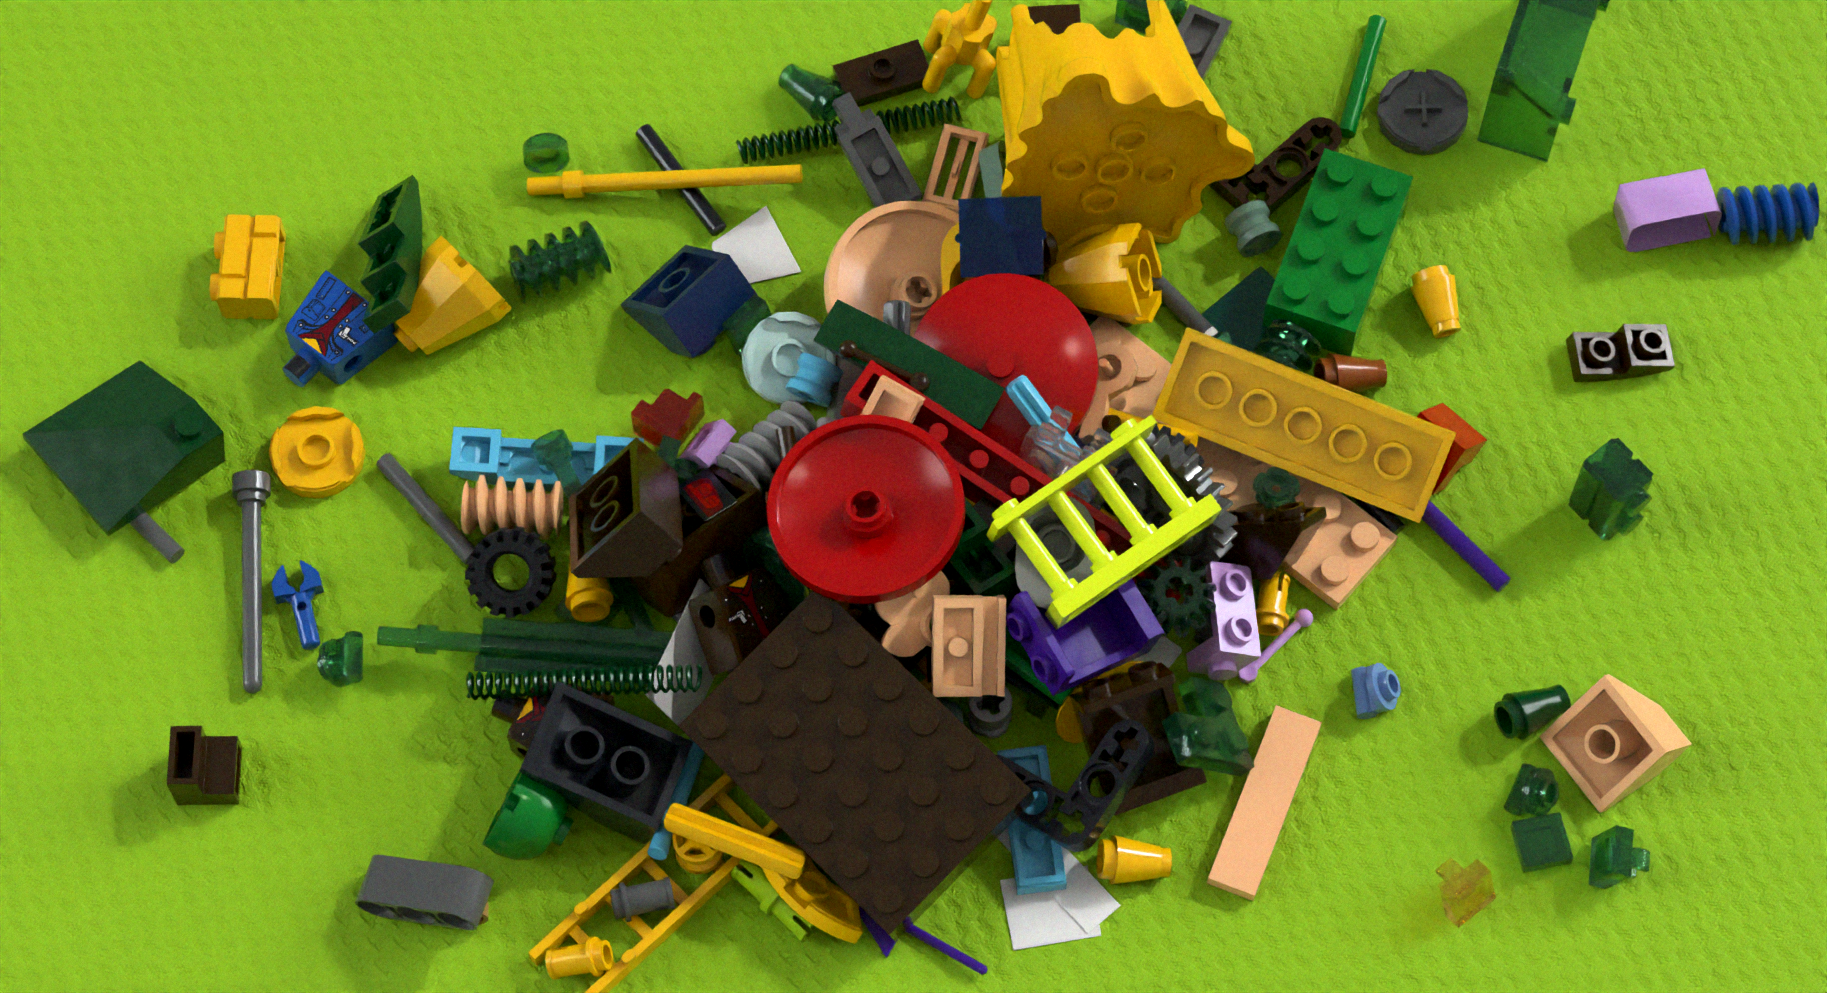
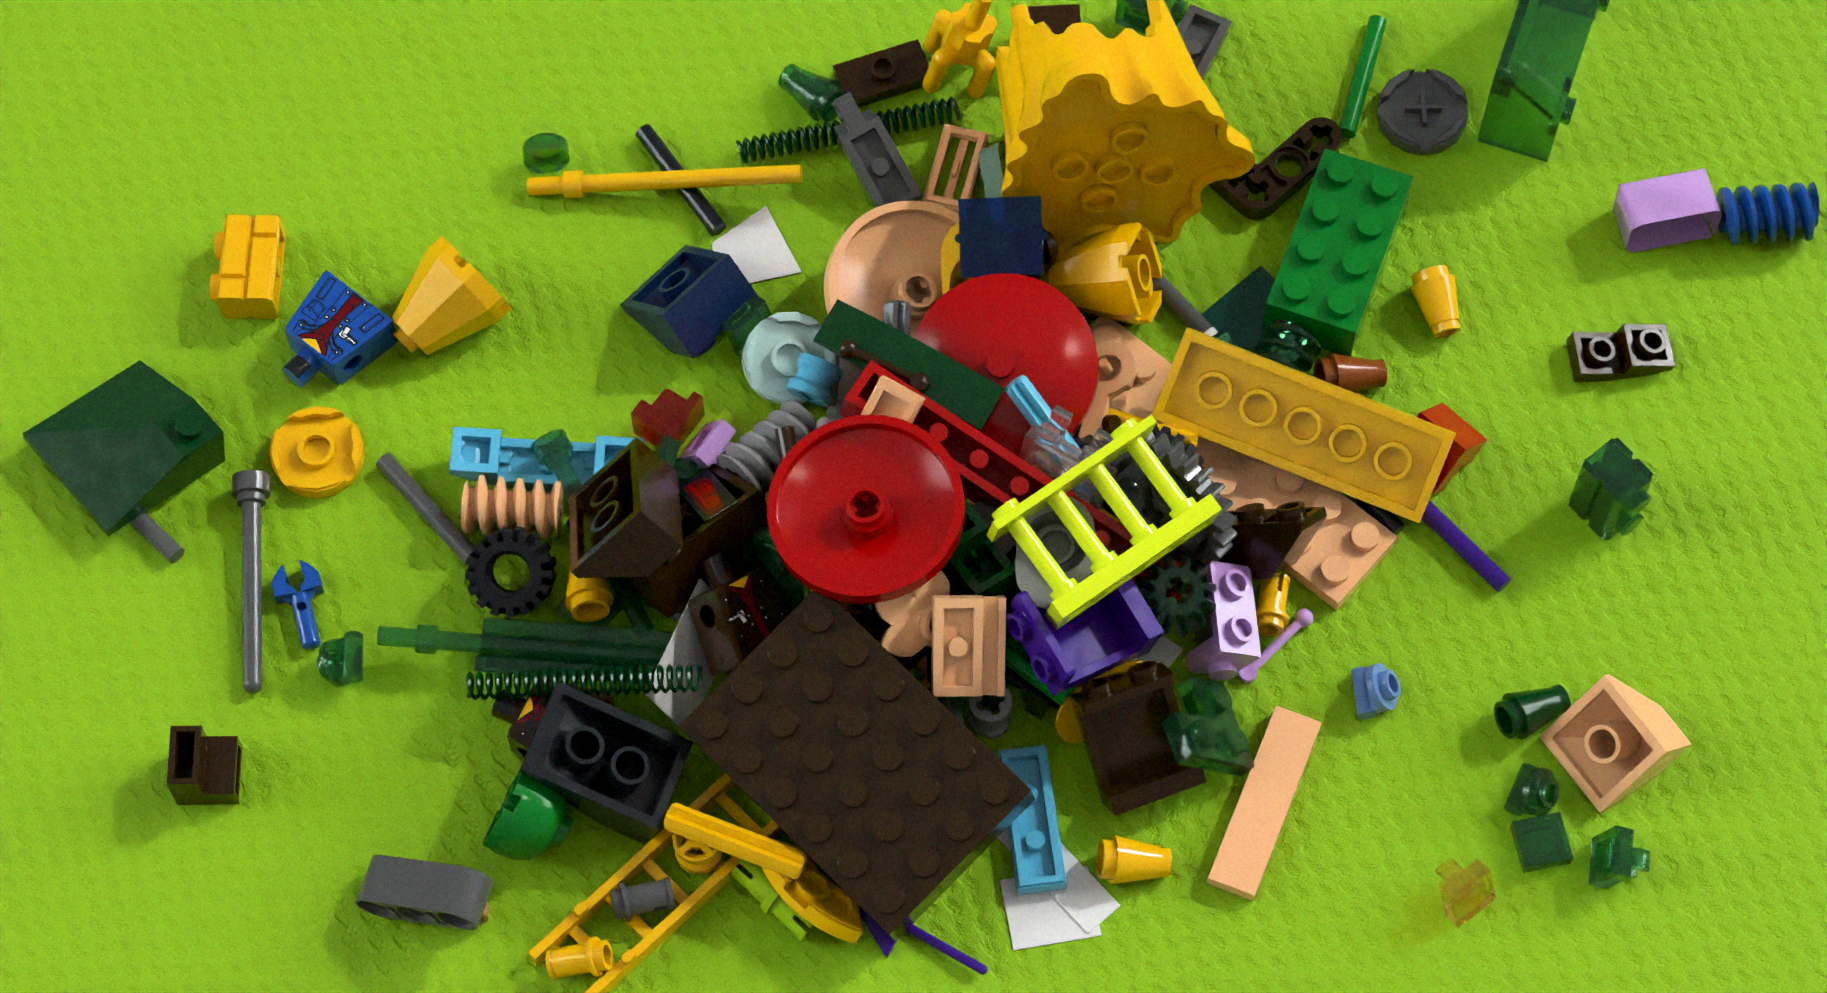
dark green slope [358,175,422,334] -> none
clear green piece [508,220,611,304] -> none
medium azure bar [647,739,705,860] -> none
black beam [996,719,1154,852] -> none
sand green wheel [1224,200,1282,257] -> none
clear green plate [1253,467,1300,509] -> none

